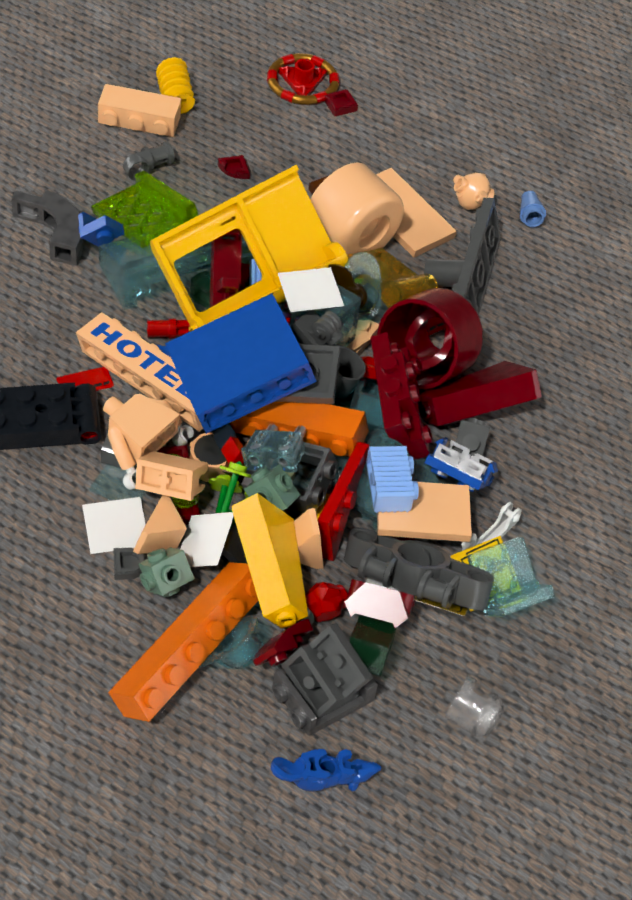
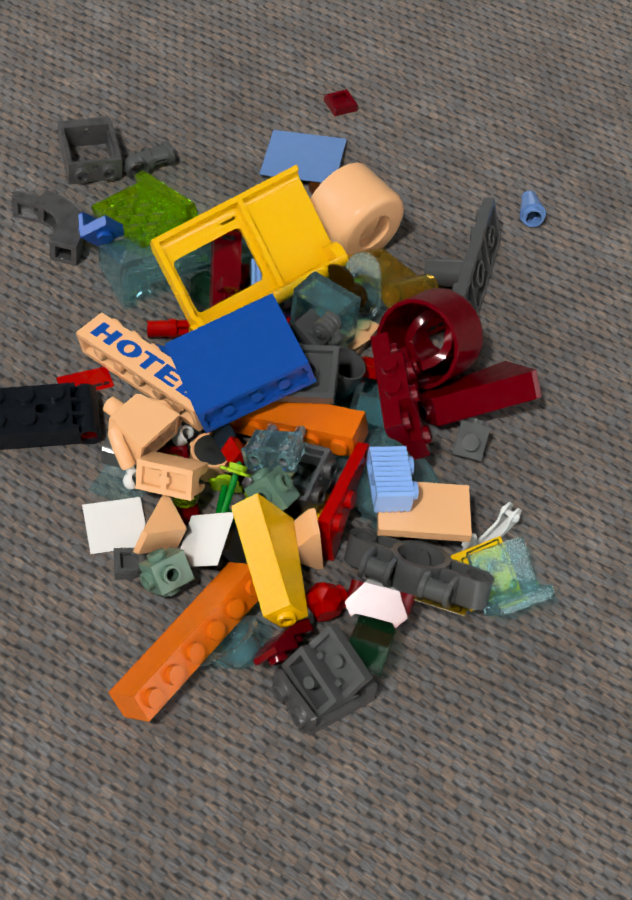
light nougat brick [98,84,181,137] -> none
yellow piece [156,57,195,114] -> none
dark red tile [217,155,250,179] -> none
red piece [267,53,340,105] -> none
blue animal [271,749,382,791] -> none
white sticker [277,267,344,312] -> none
light nougat tile [376,168,457,258] -> none
piece [424,437,498,492] -> none
clear helmet [445,674,504,737] -> none
light nougat piece [453,172,494,210] -> none
none -> flat silver window [58,116,122,184]
none -> medium blue sticker [259,130,347,183]

